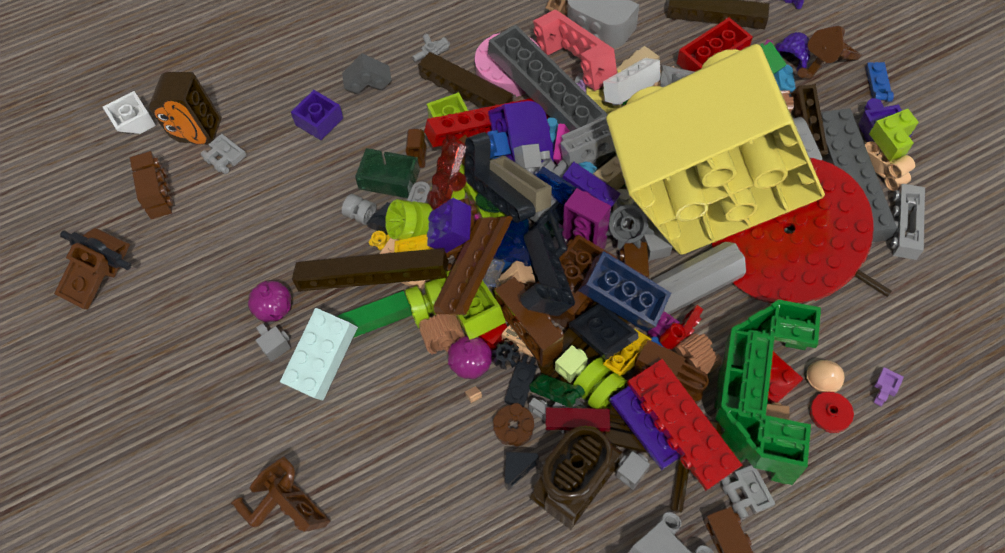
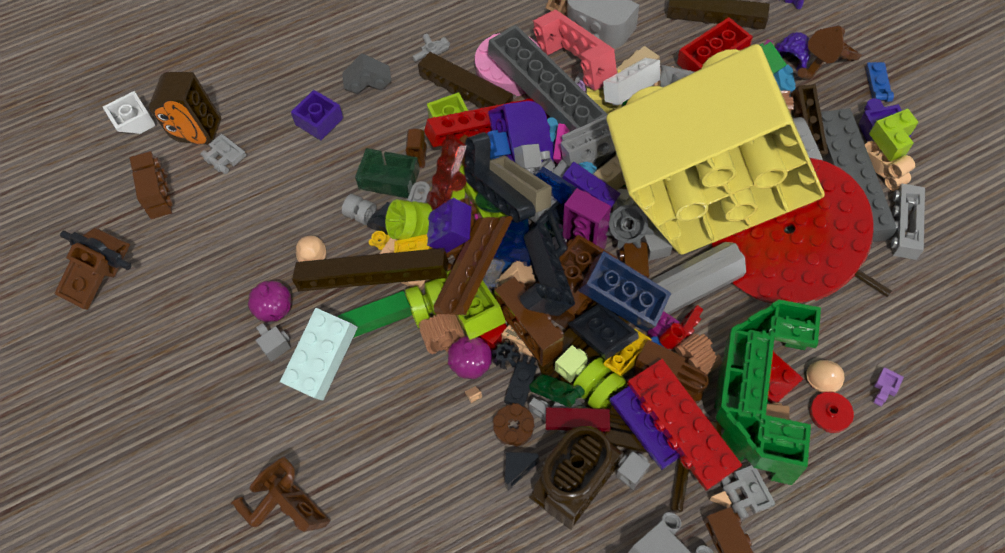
none -> light nougat hat [296,235,326,262]
none -> light nougat piece [710,491,732,508]

